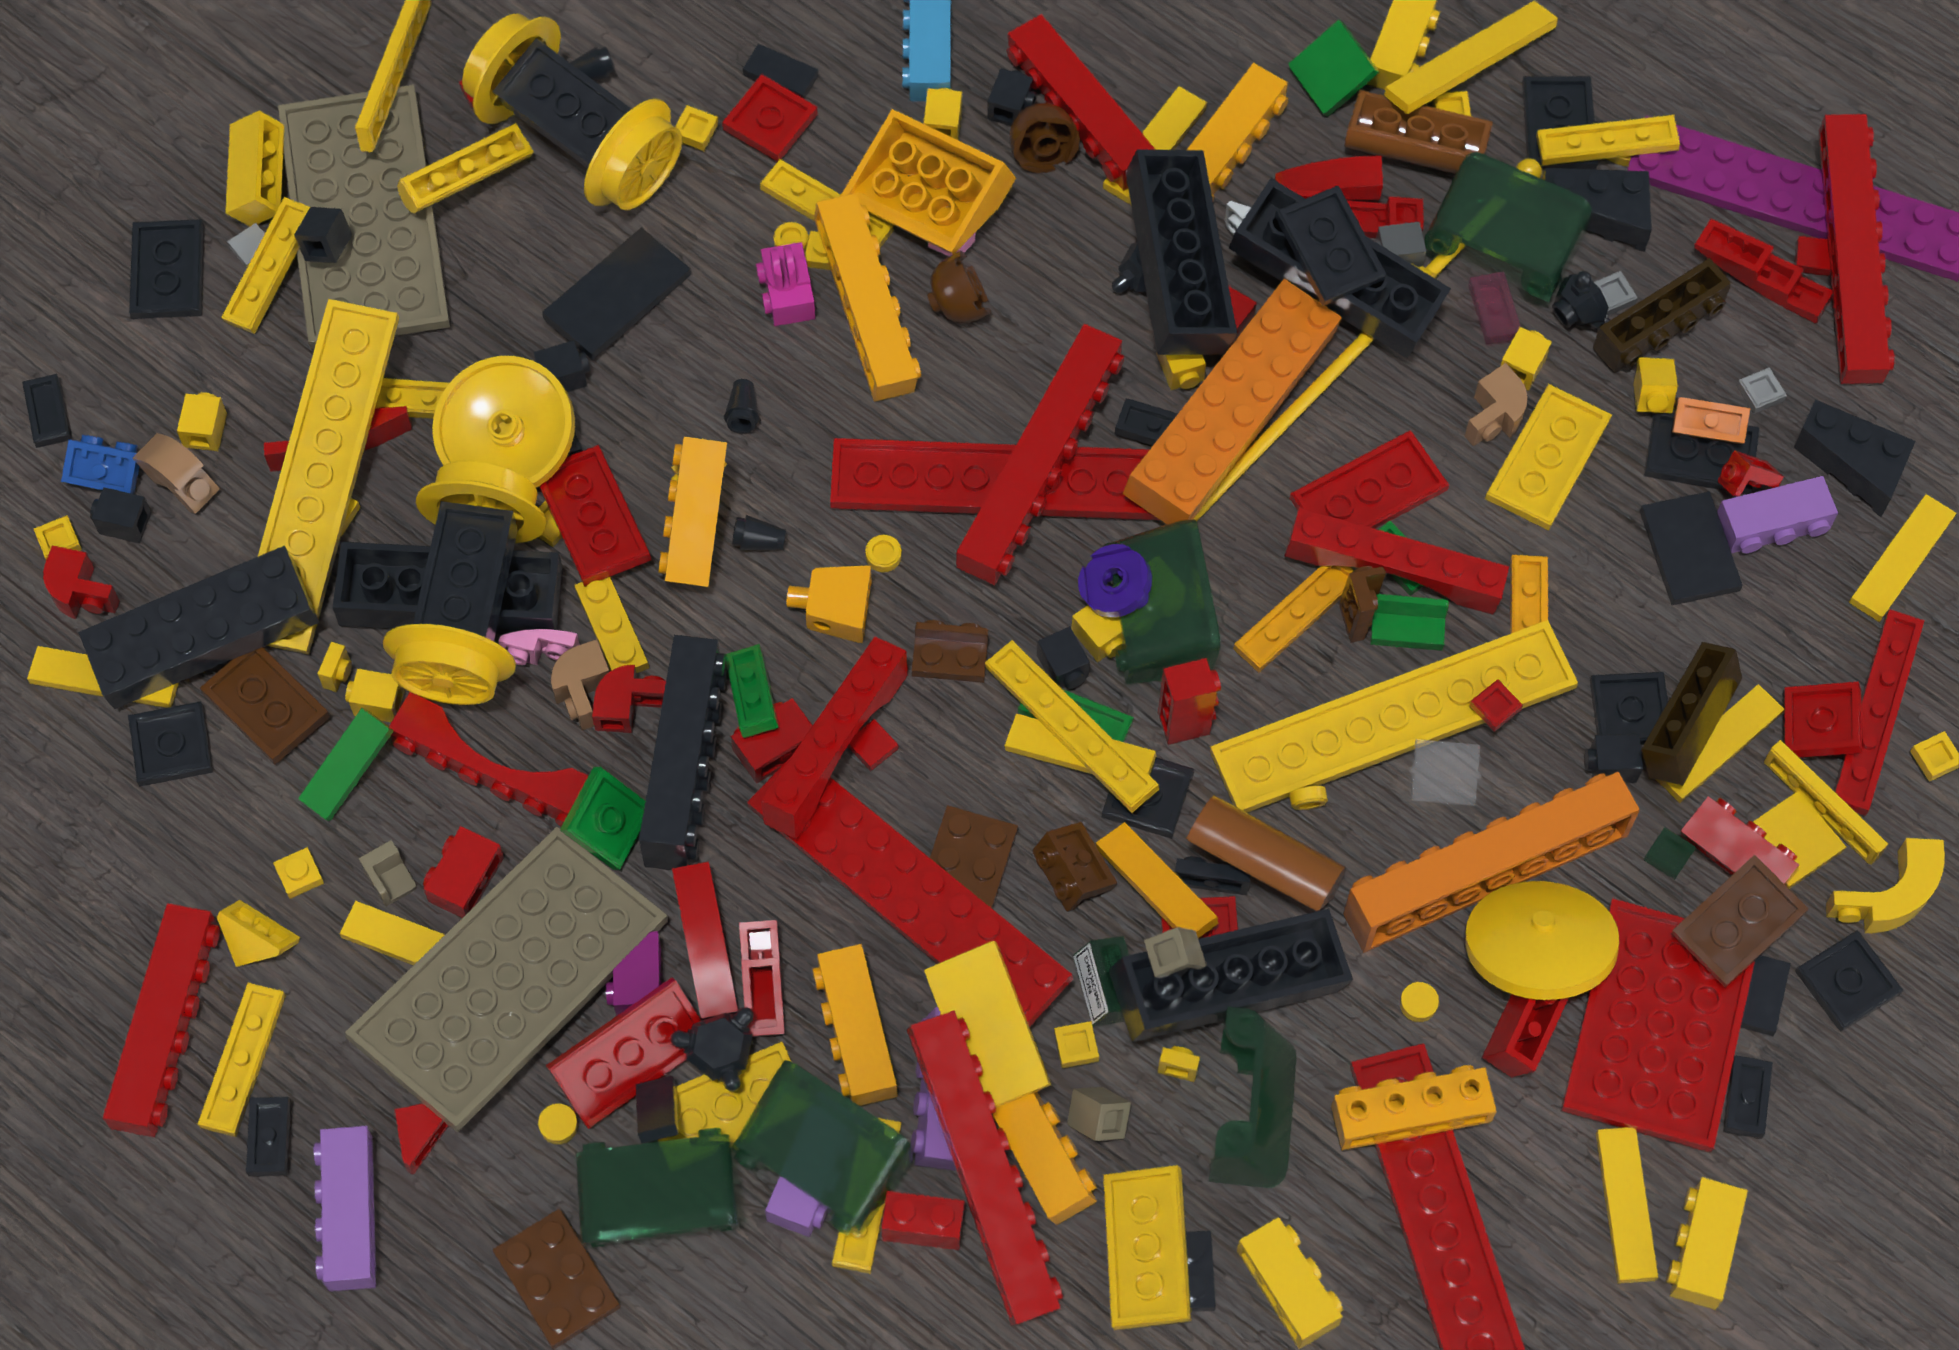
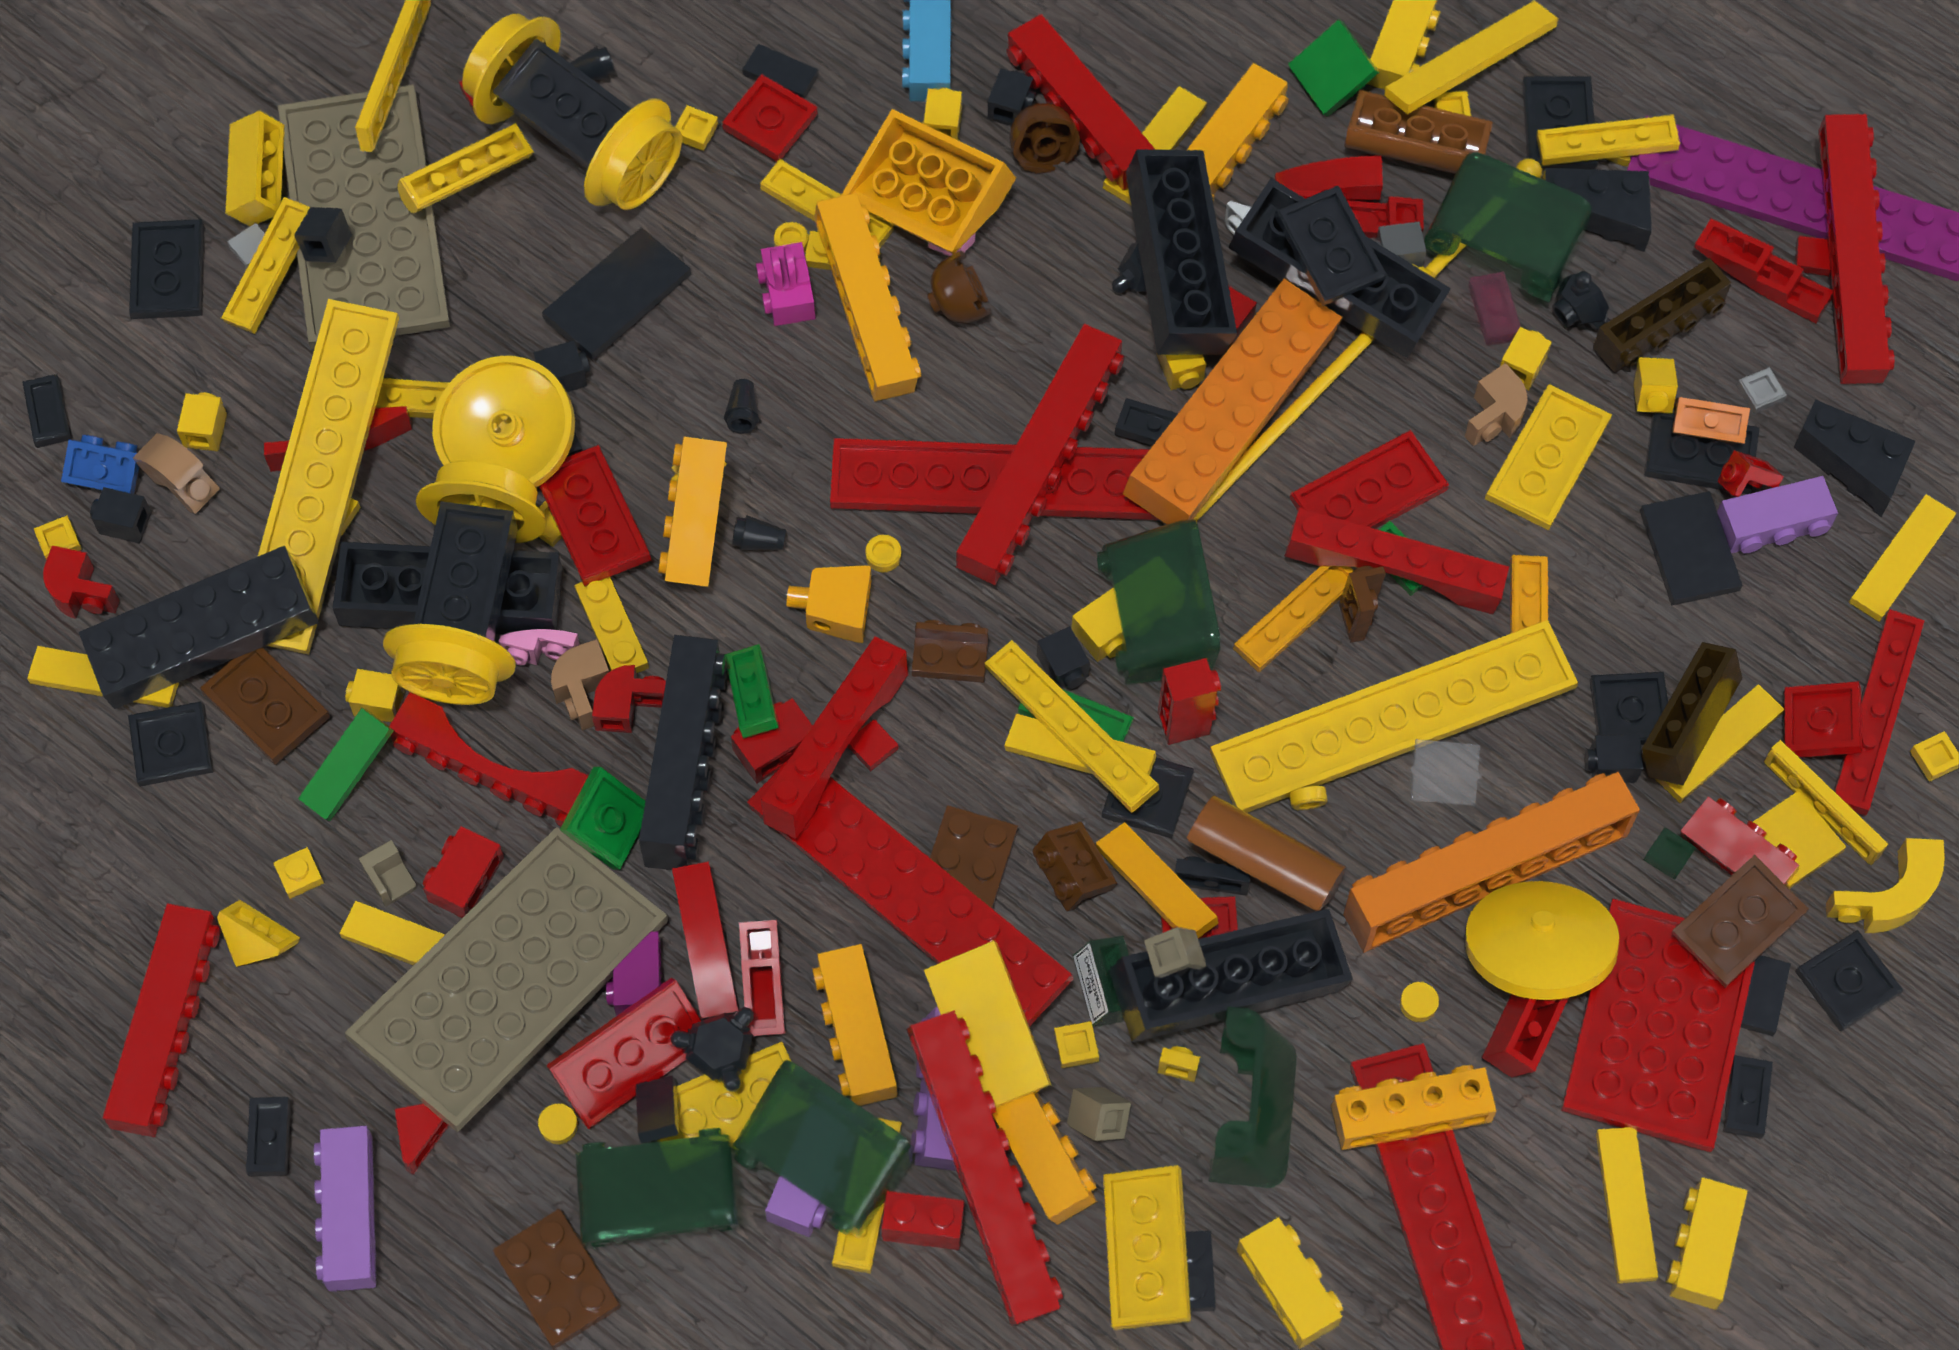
yellow tile [198,983,286,1137] -> none
yellow plate [317,642,352,692] -> none
dark purple plate [1078,544,1152,617] -> none
green panel [1370,594,1449,651] -> none
red tile [1469,679,1523,732] -> none
light grey tile [1594,271,1638,316] -> none

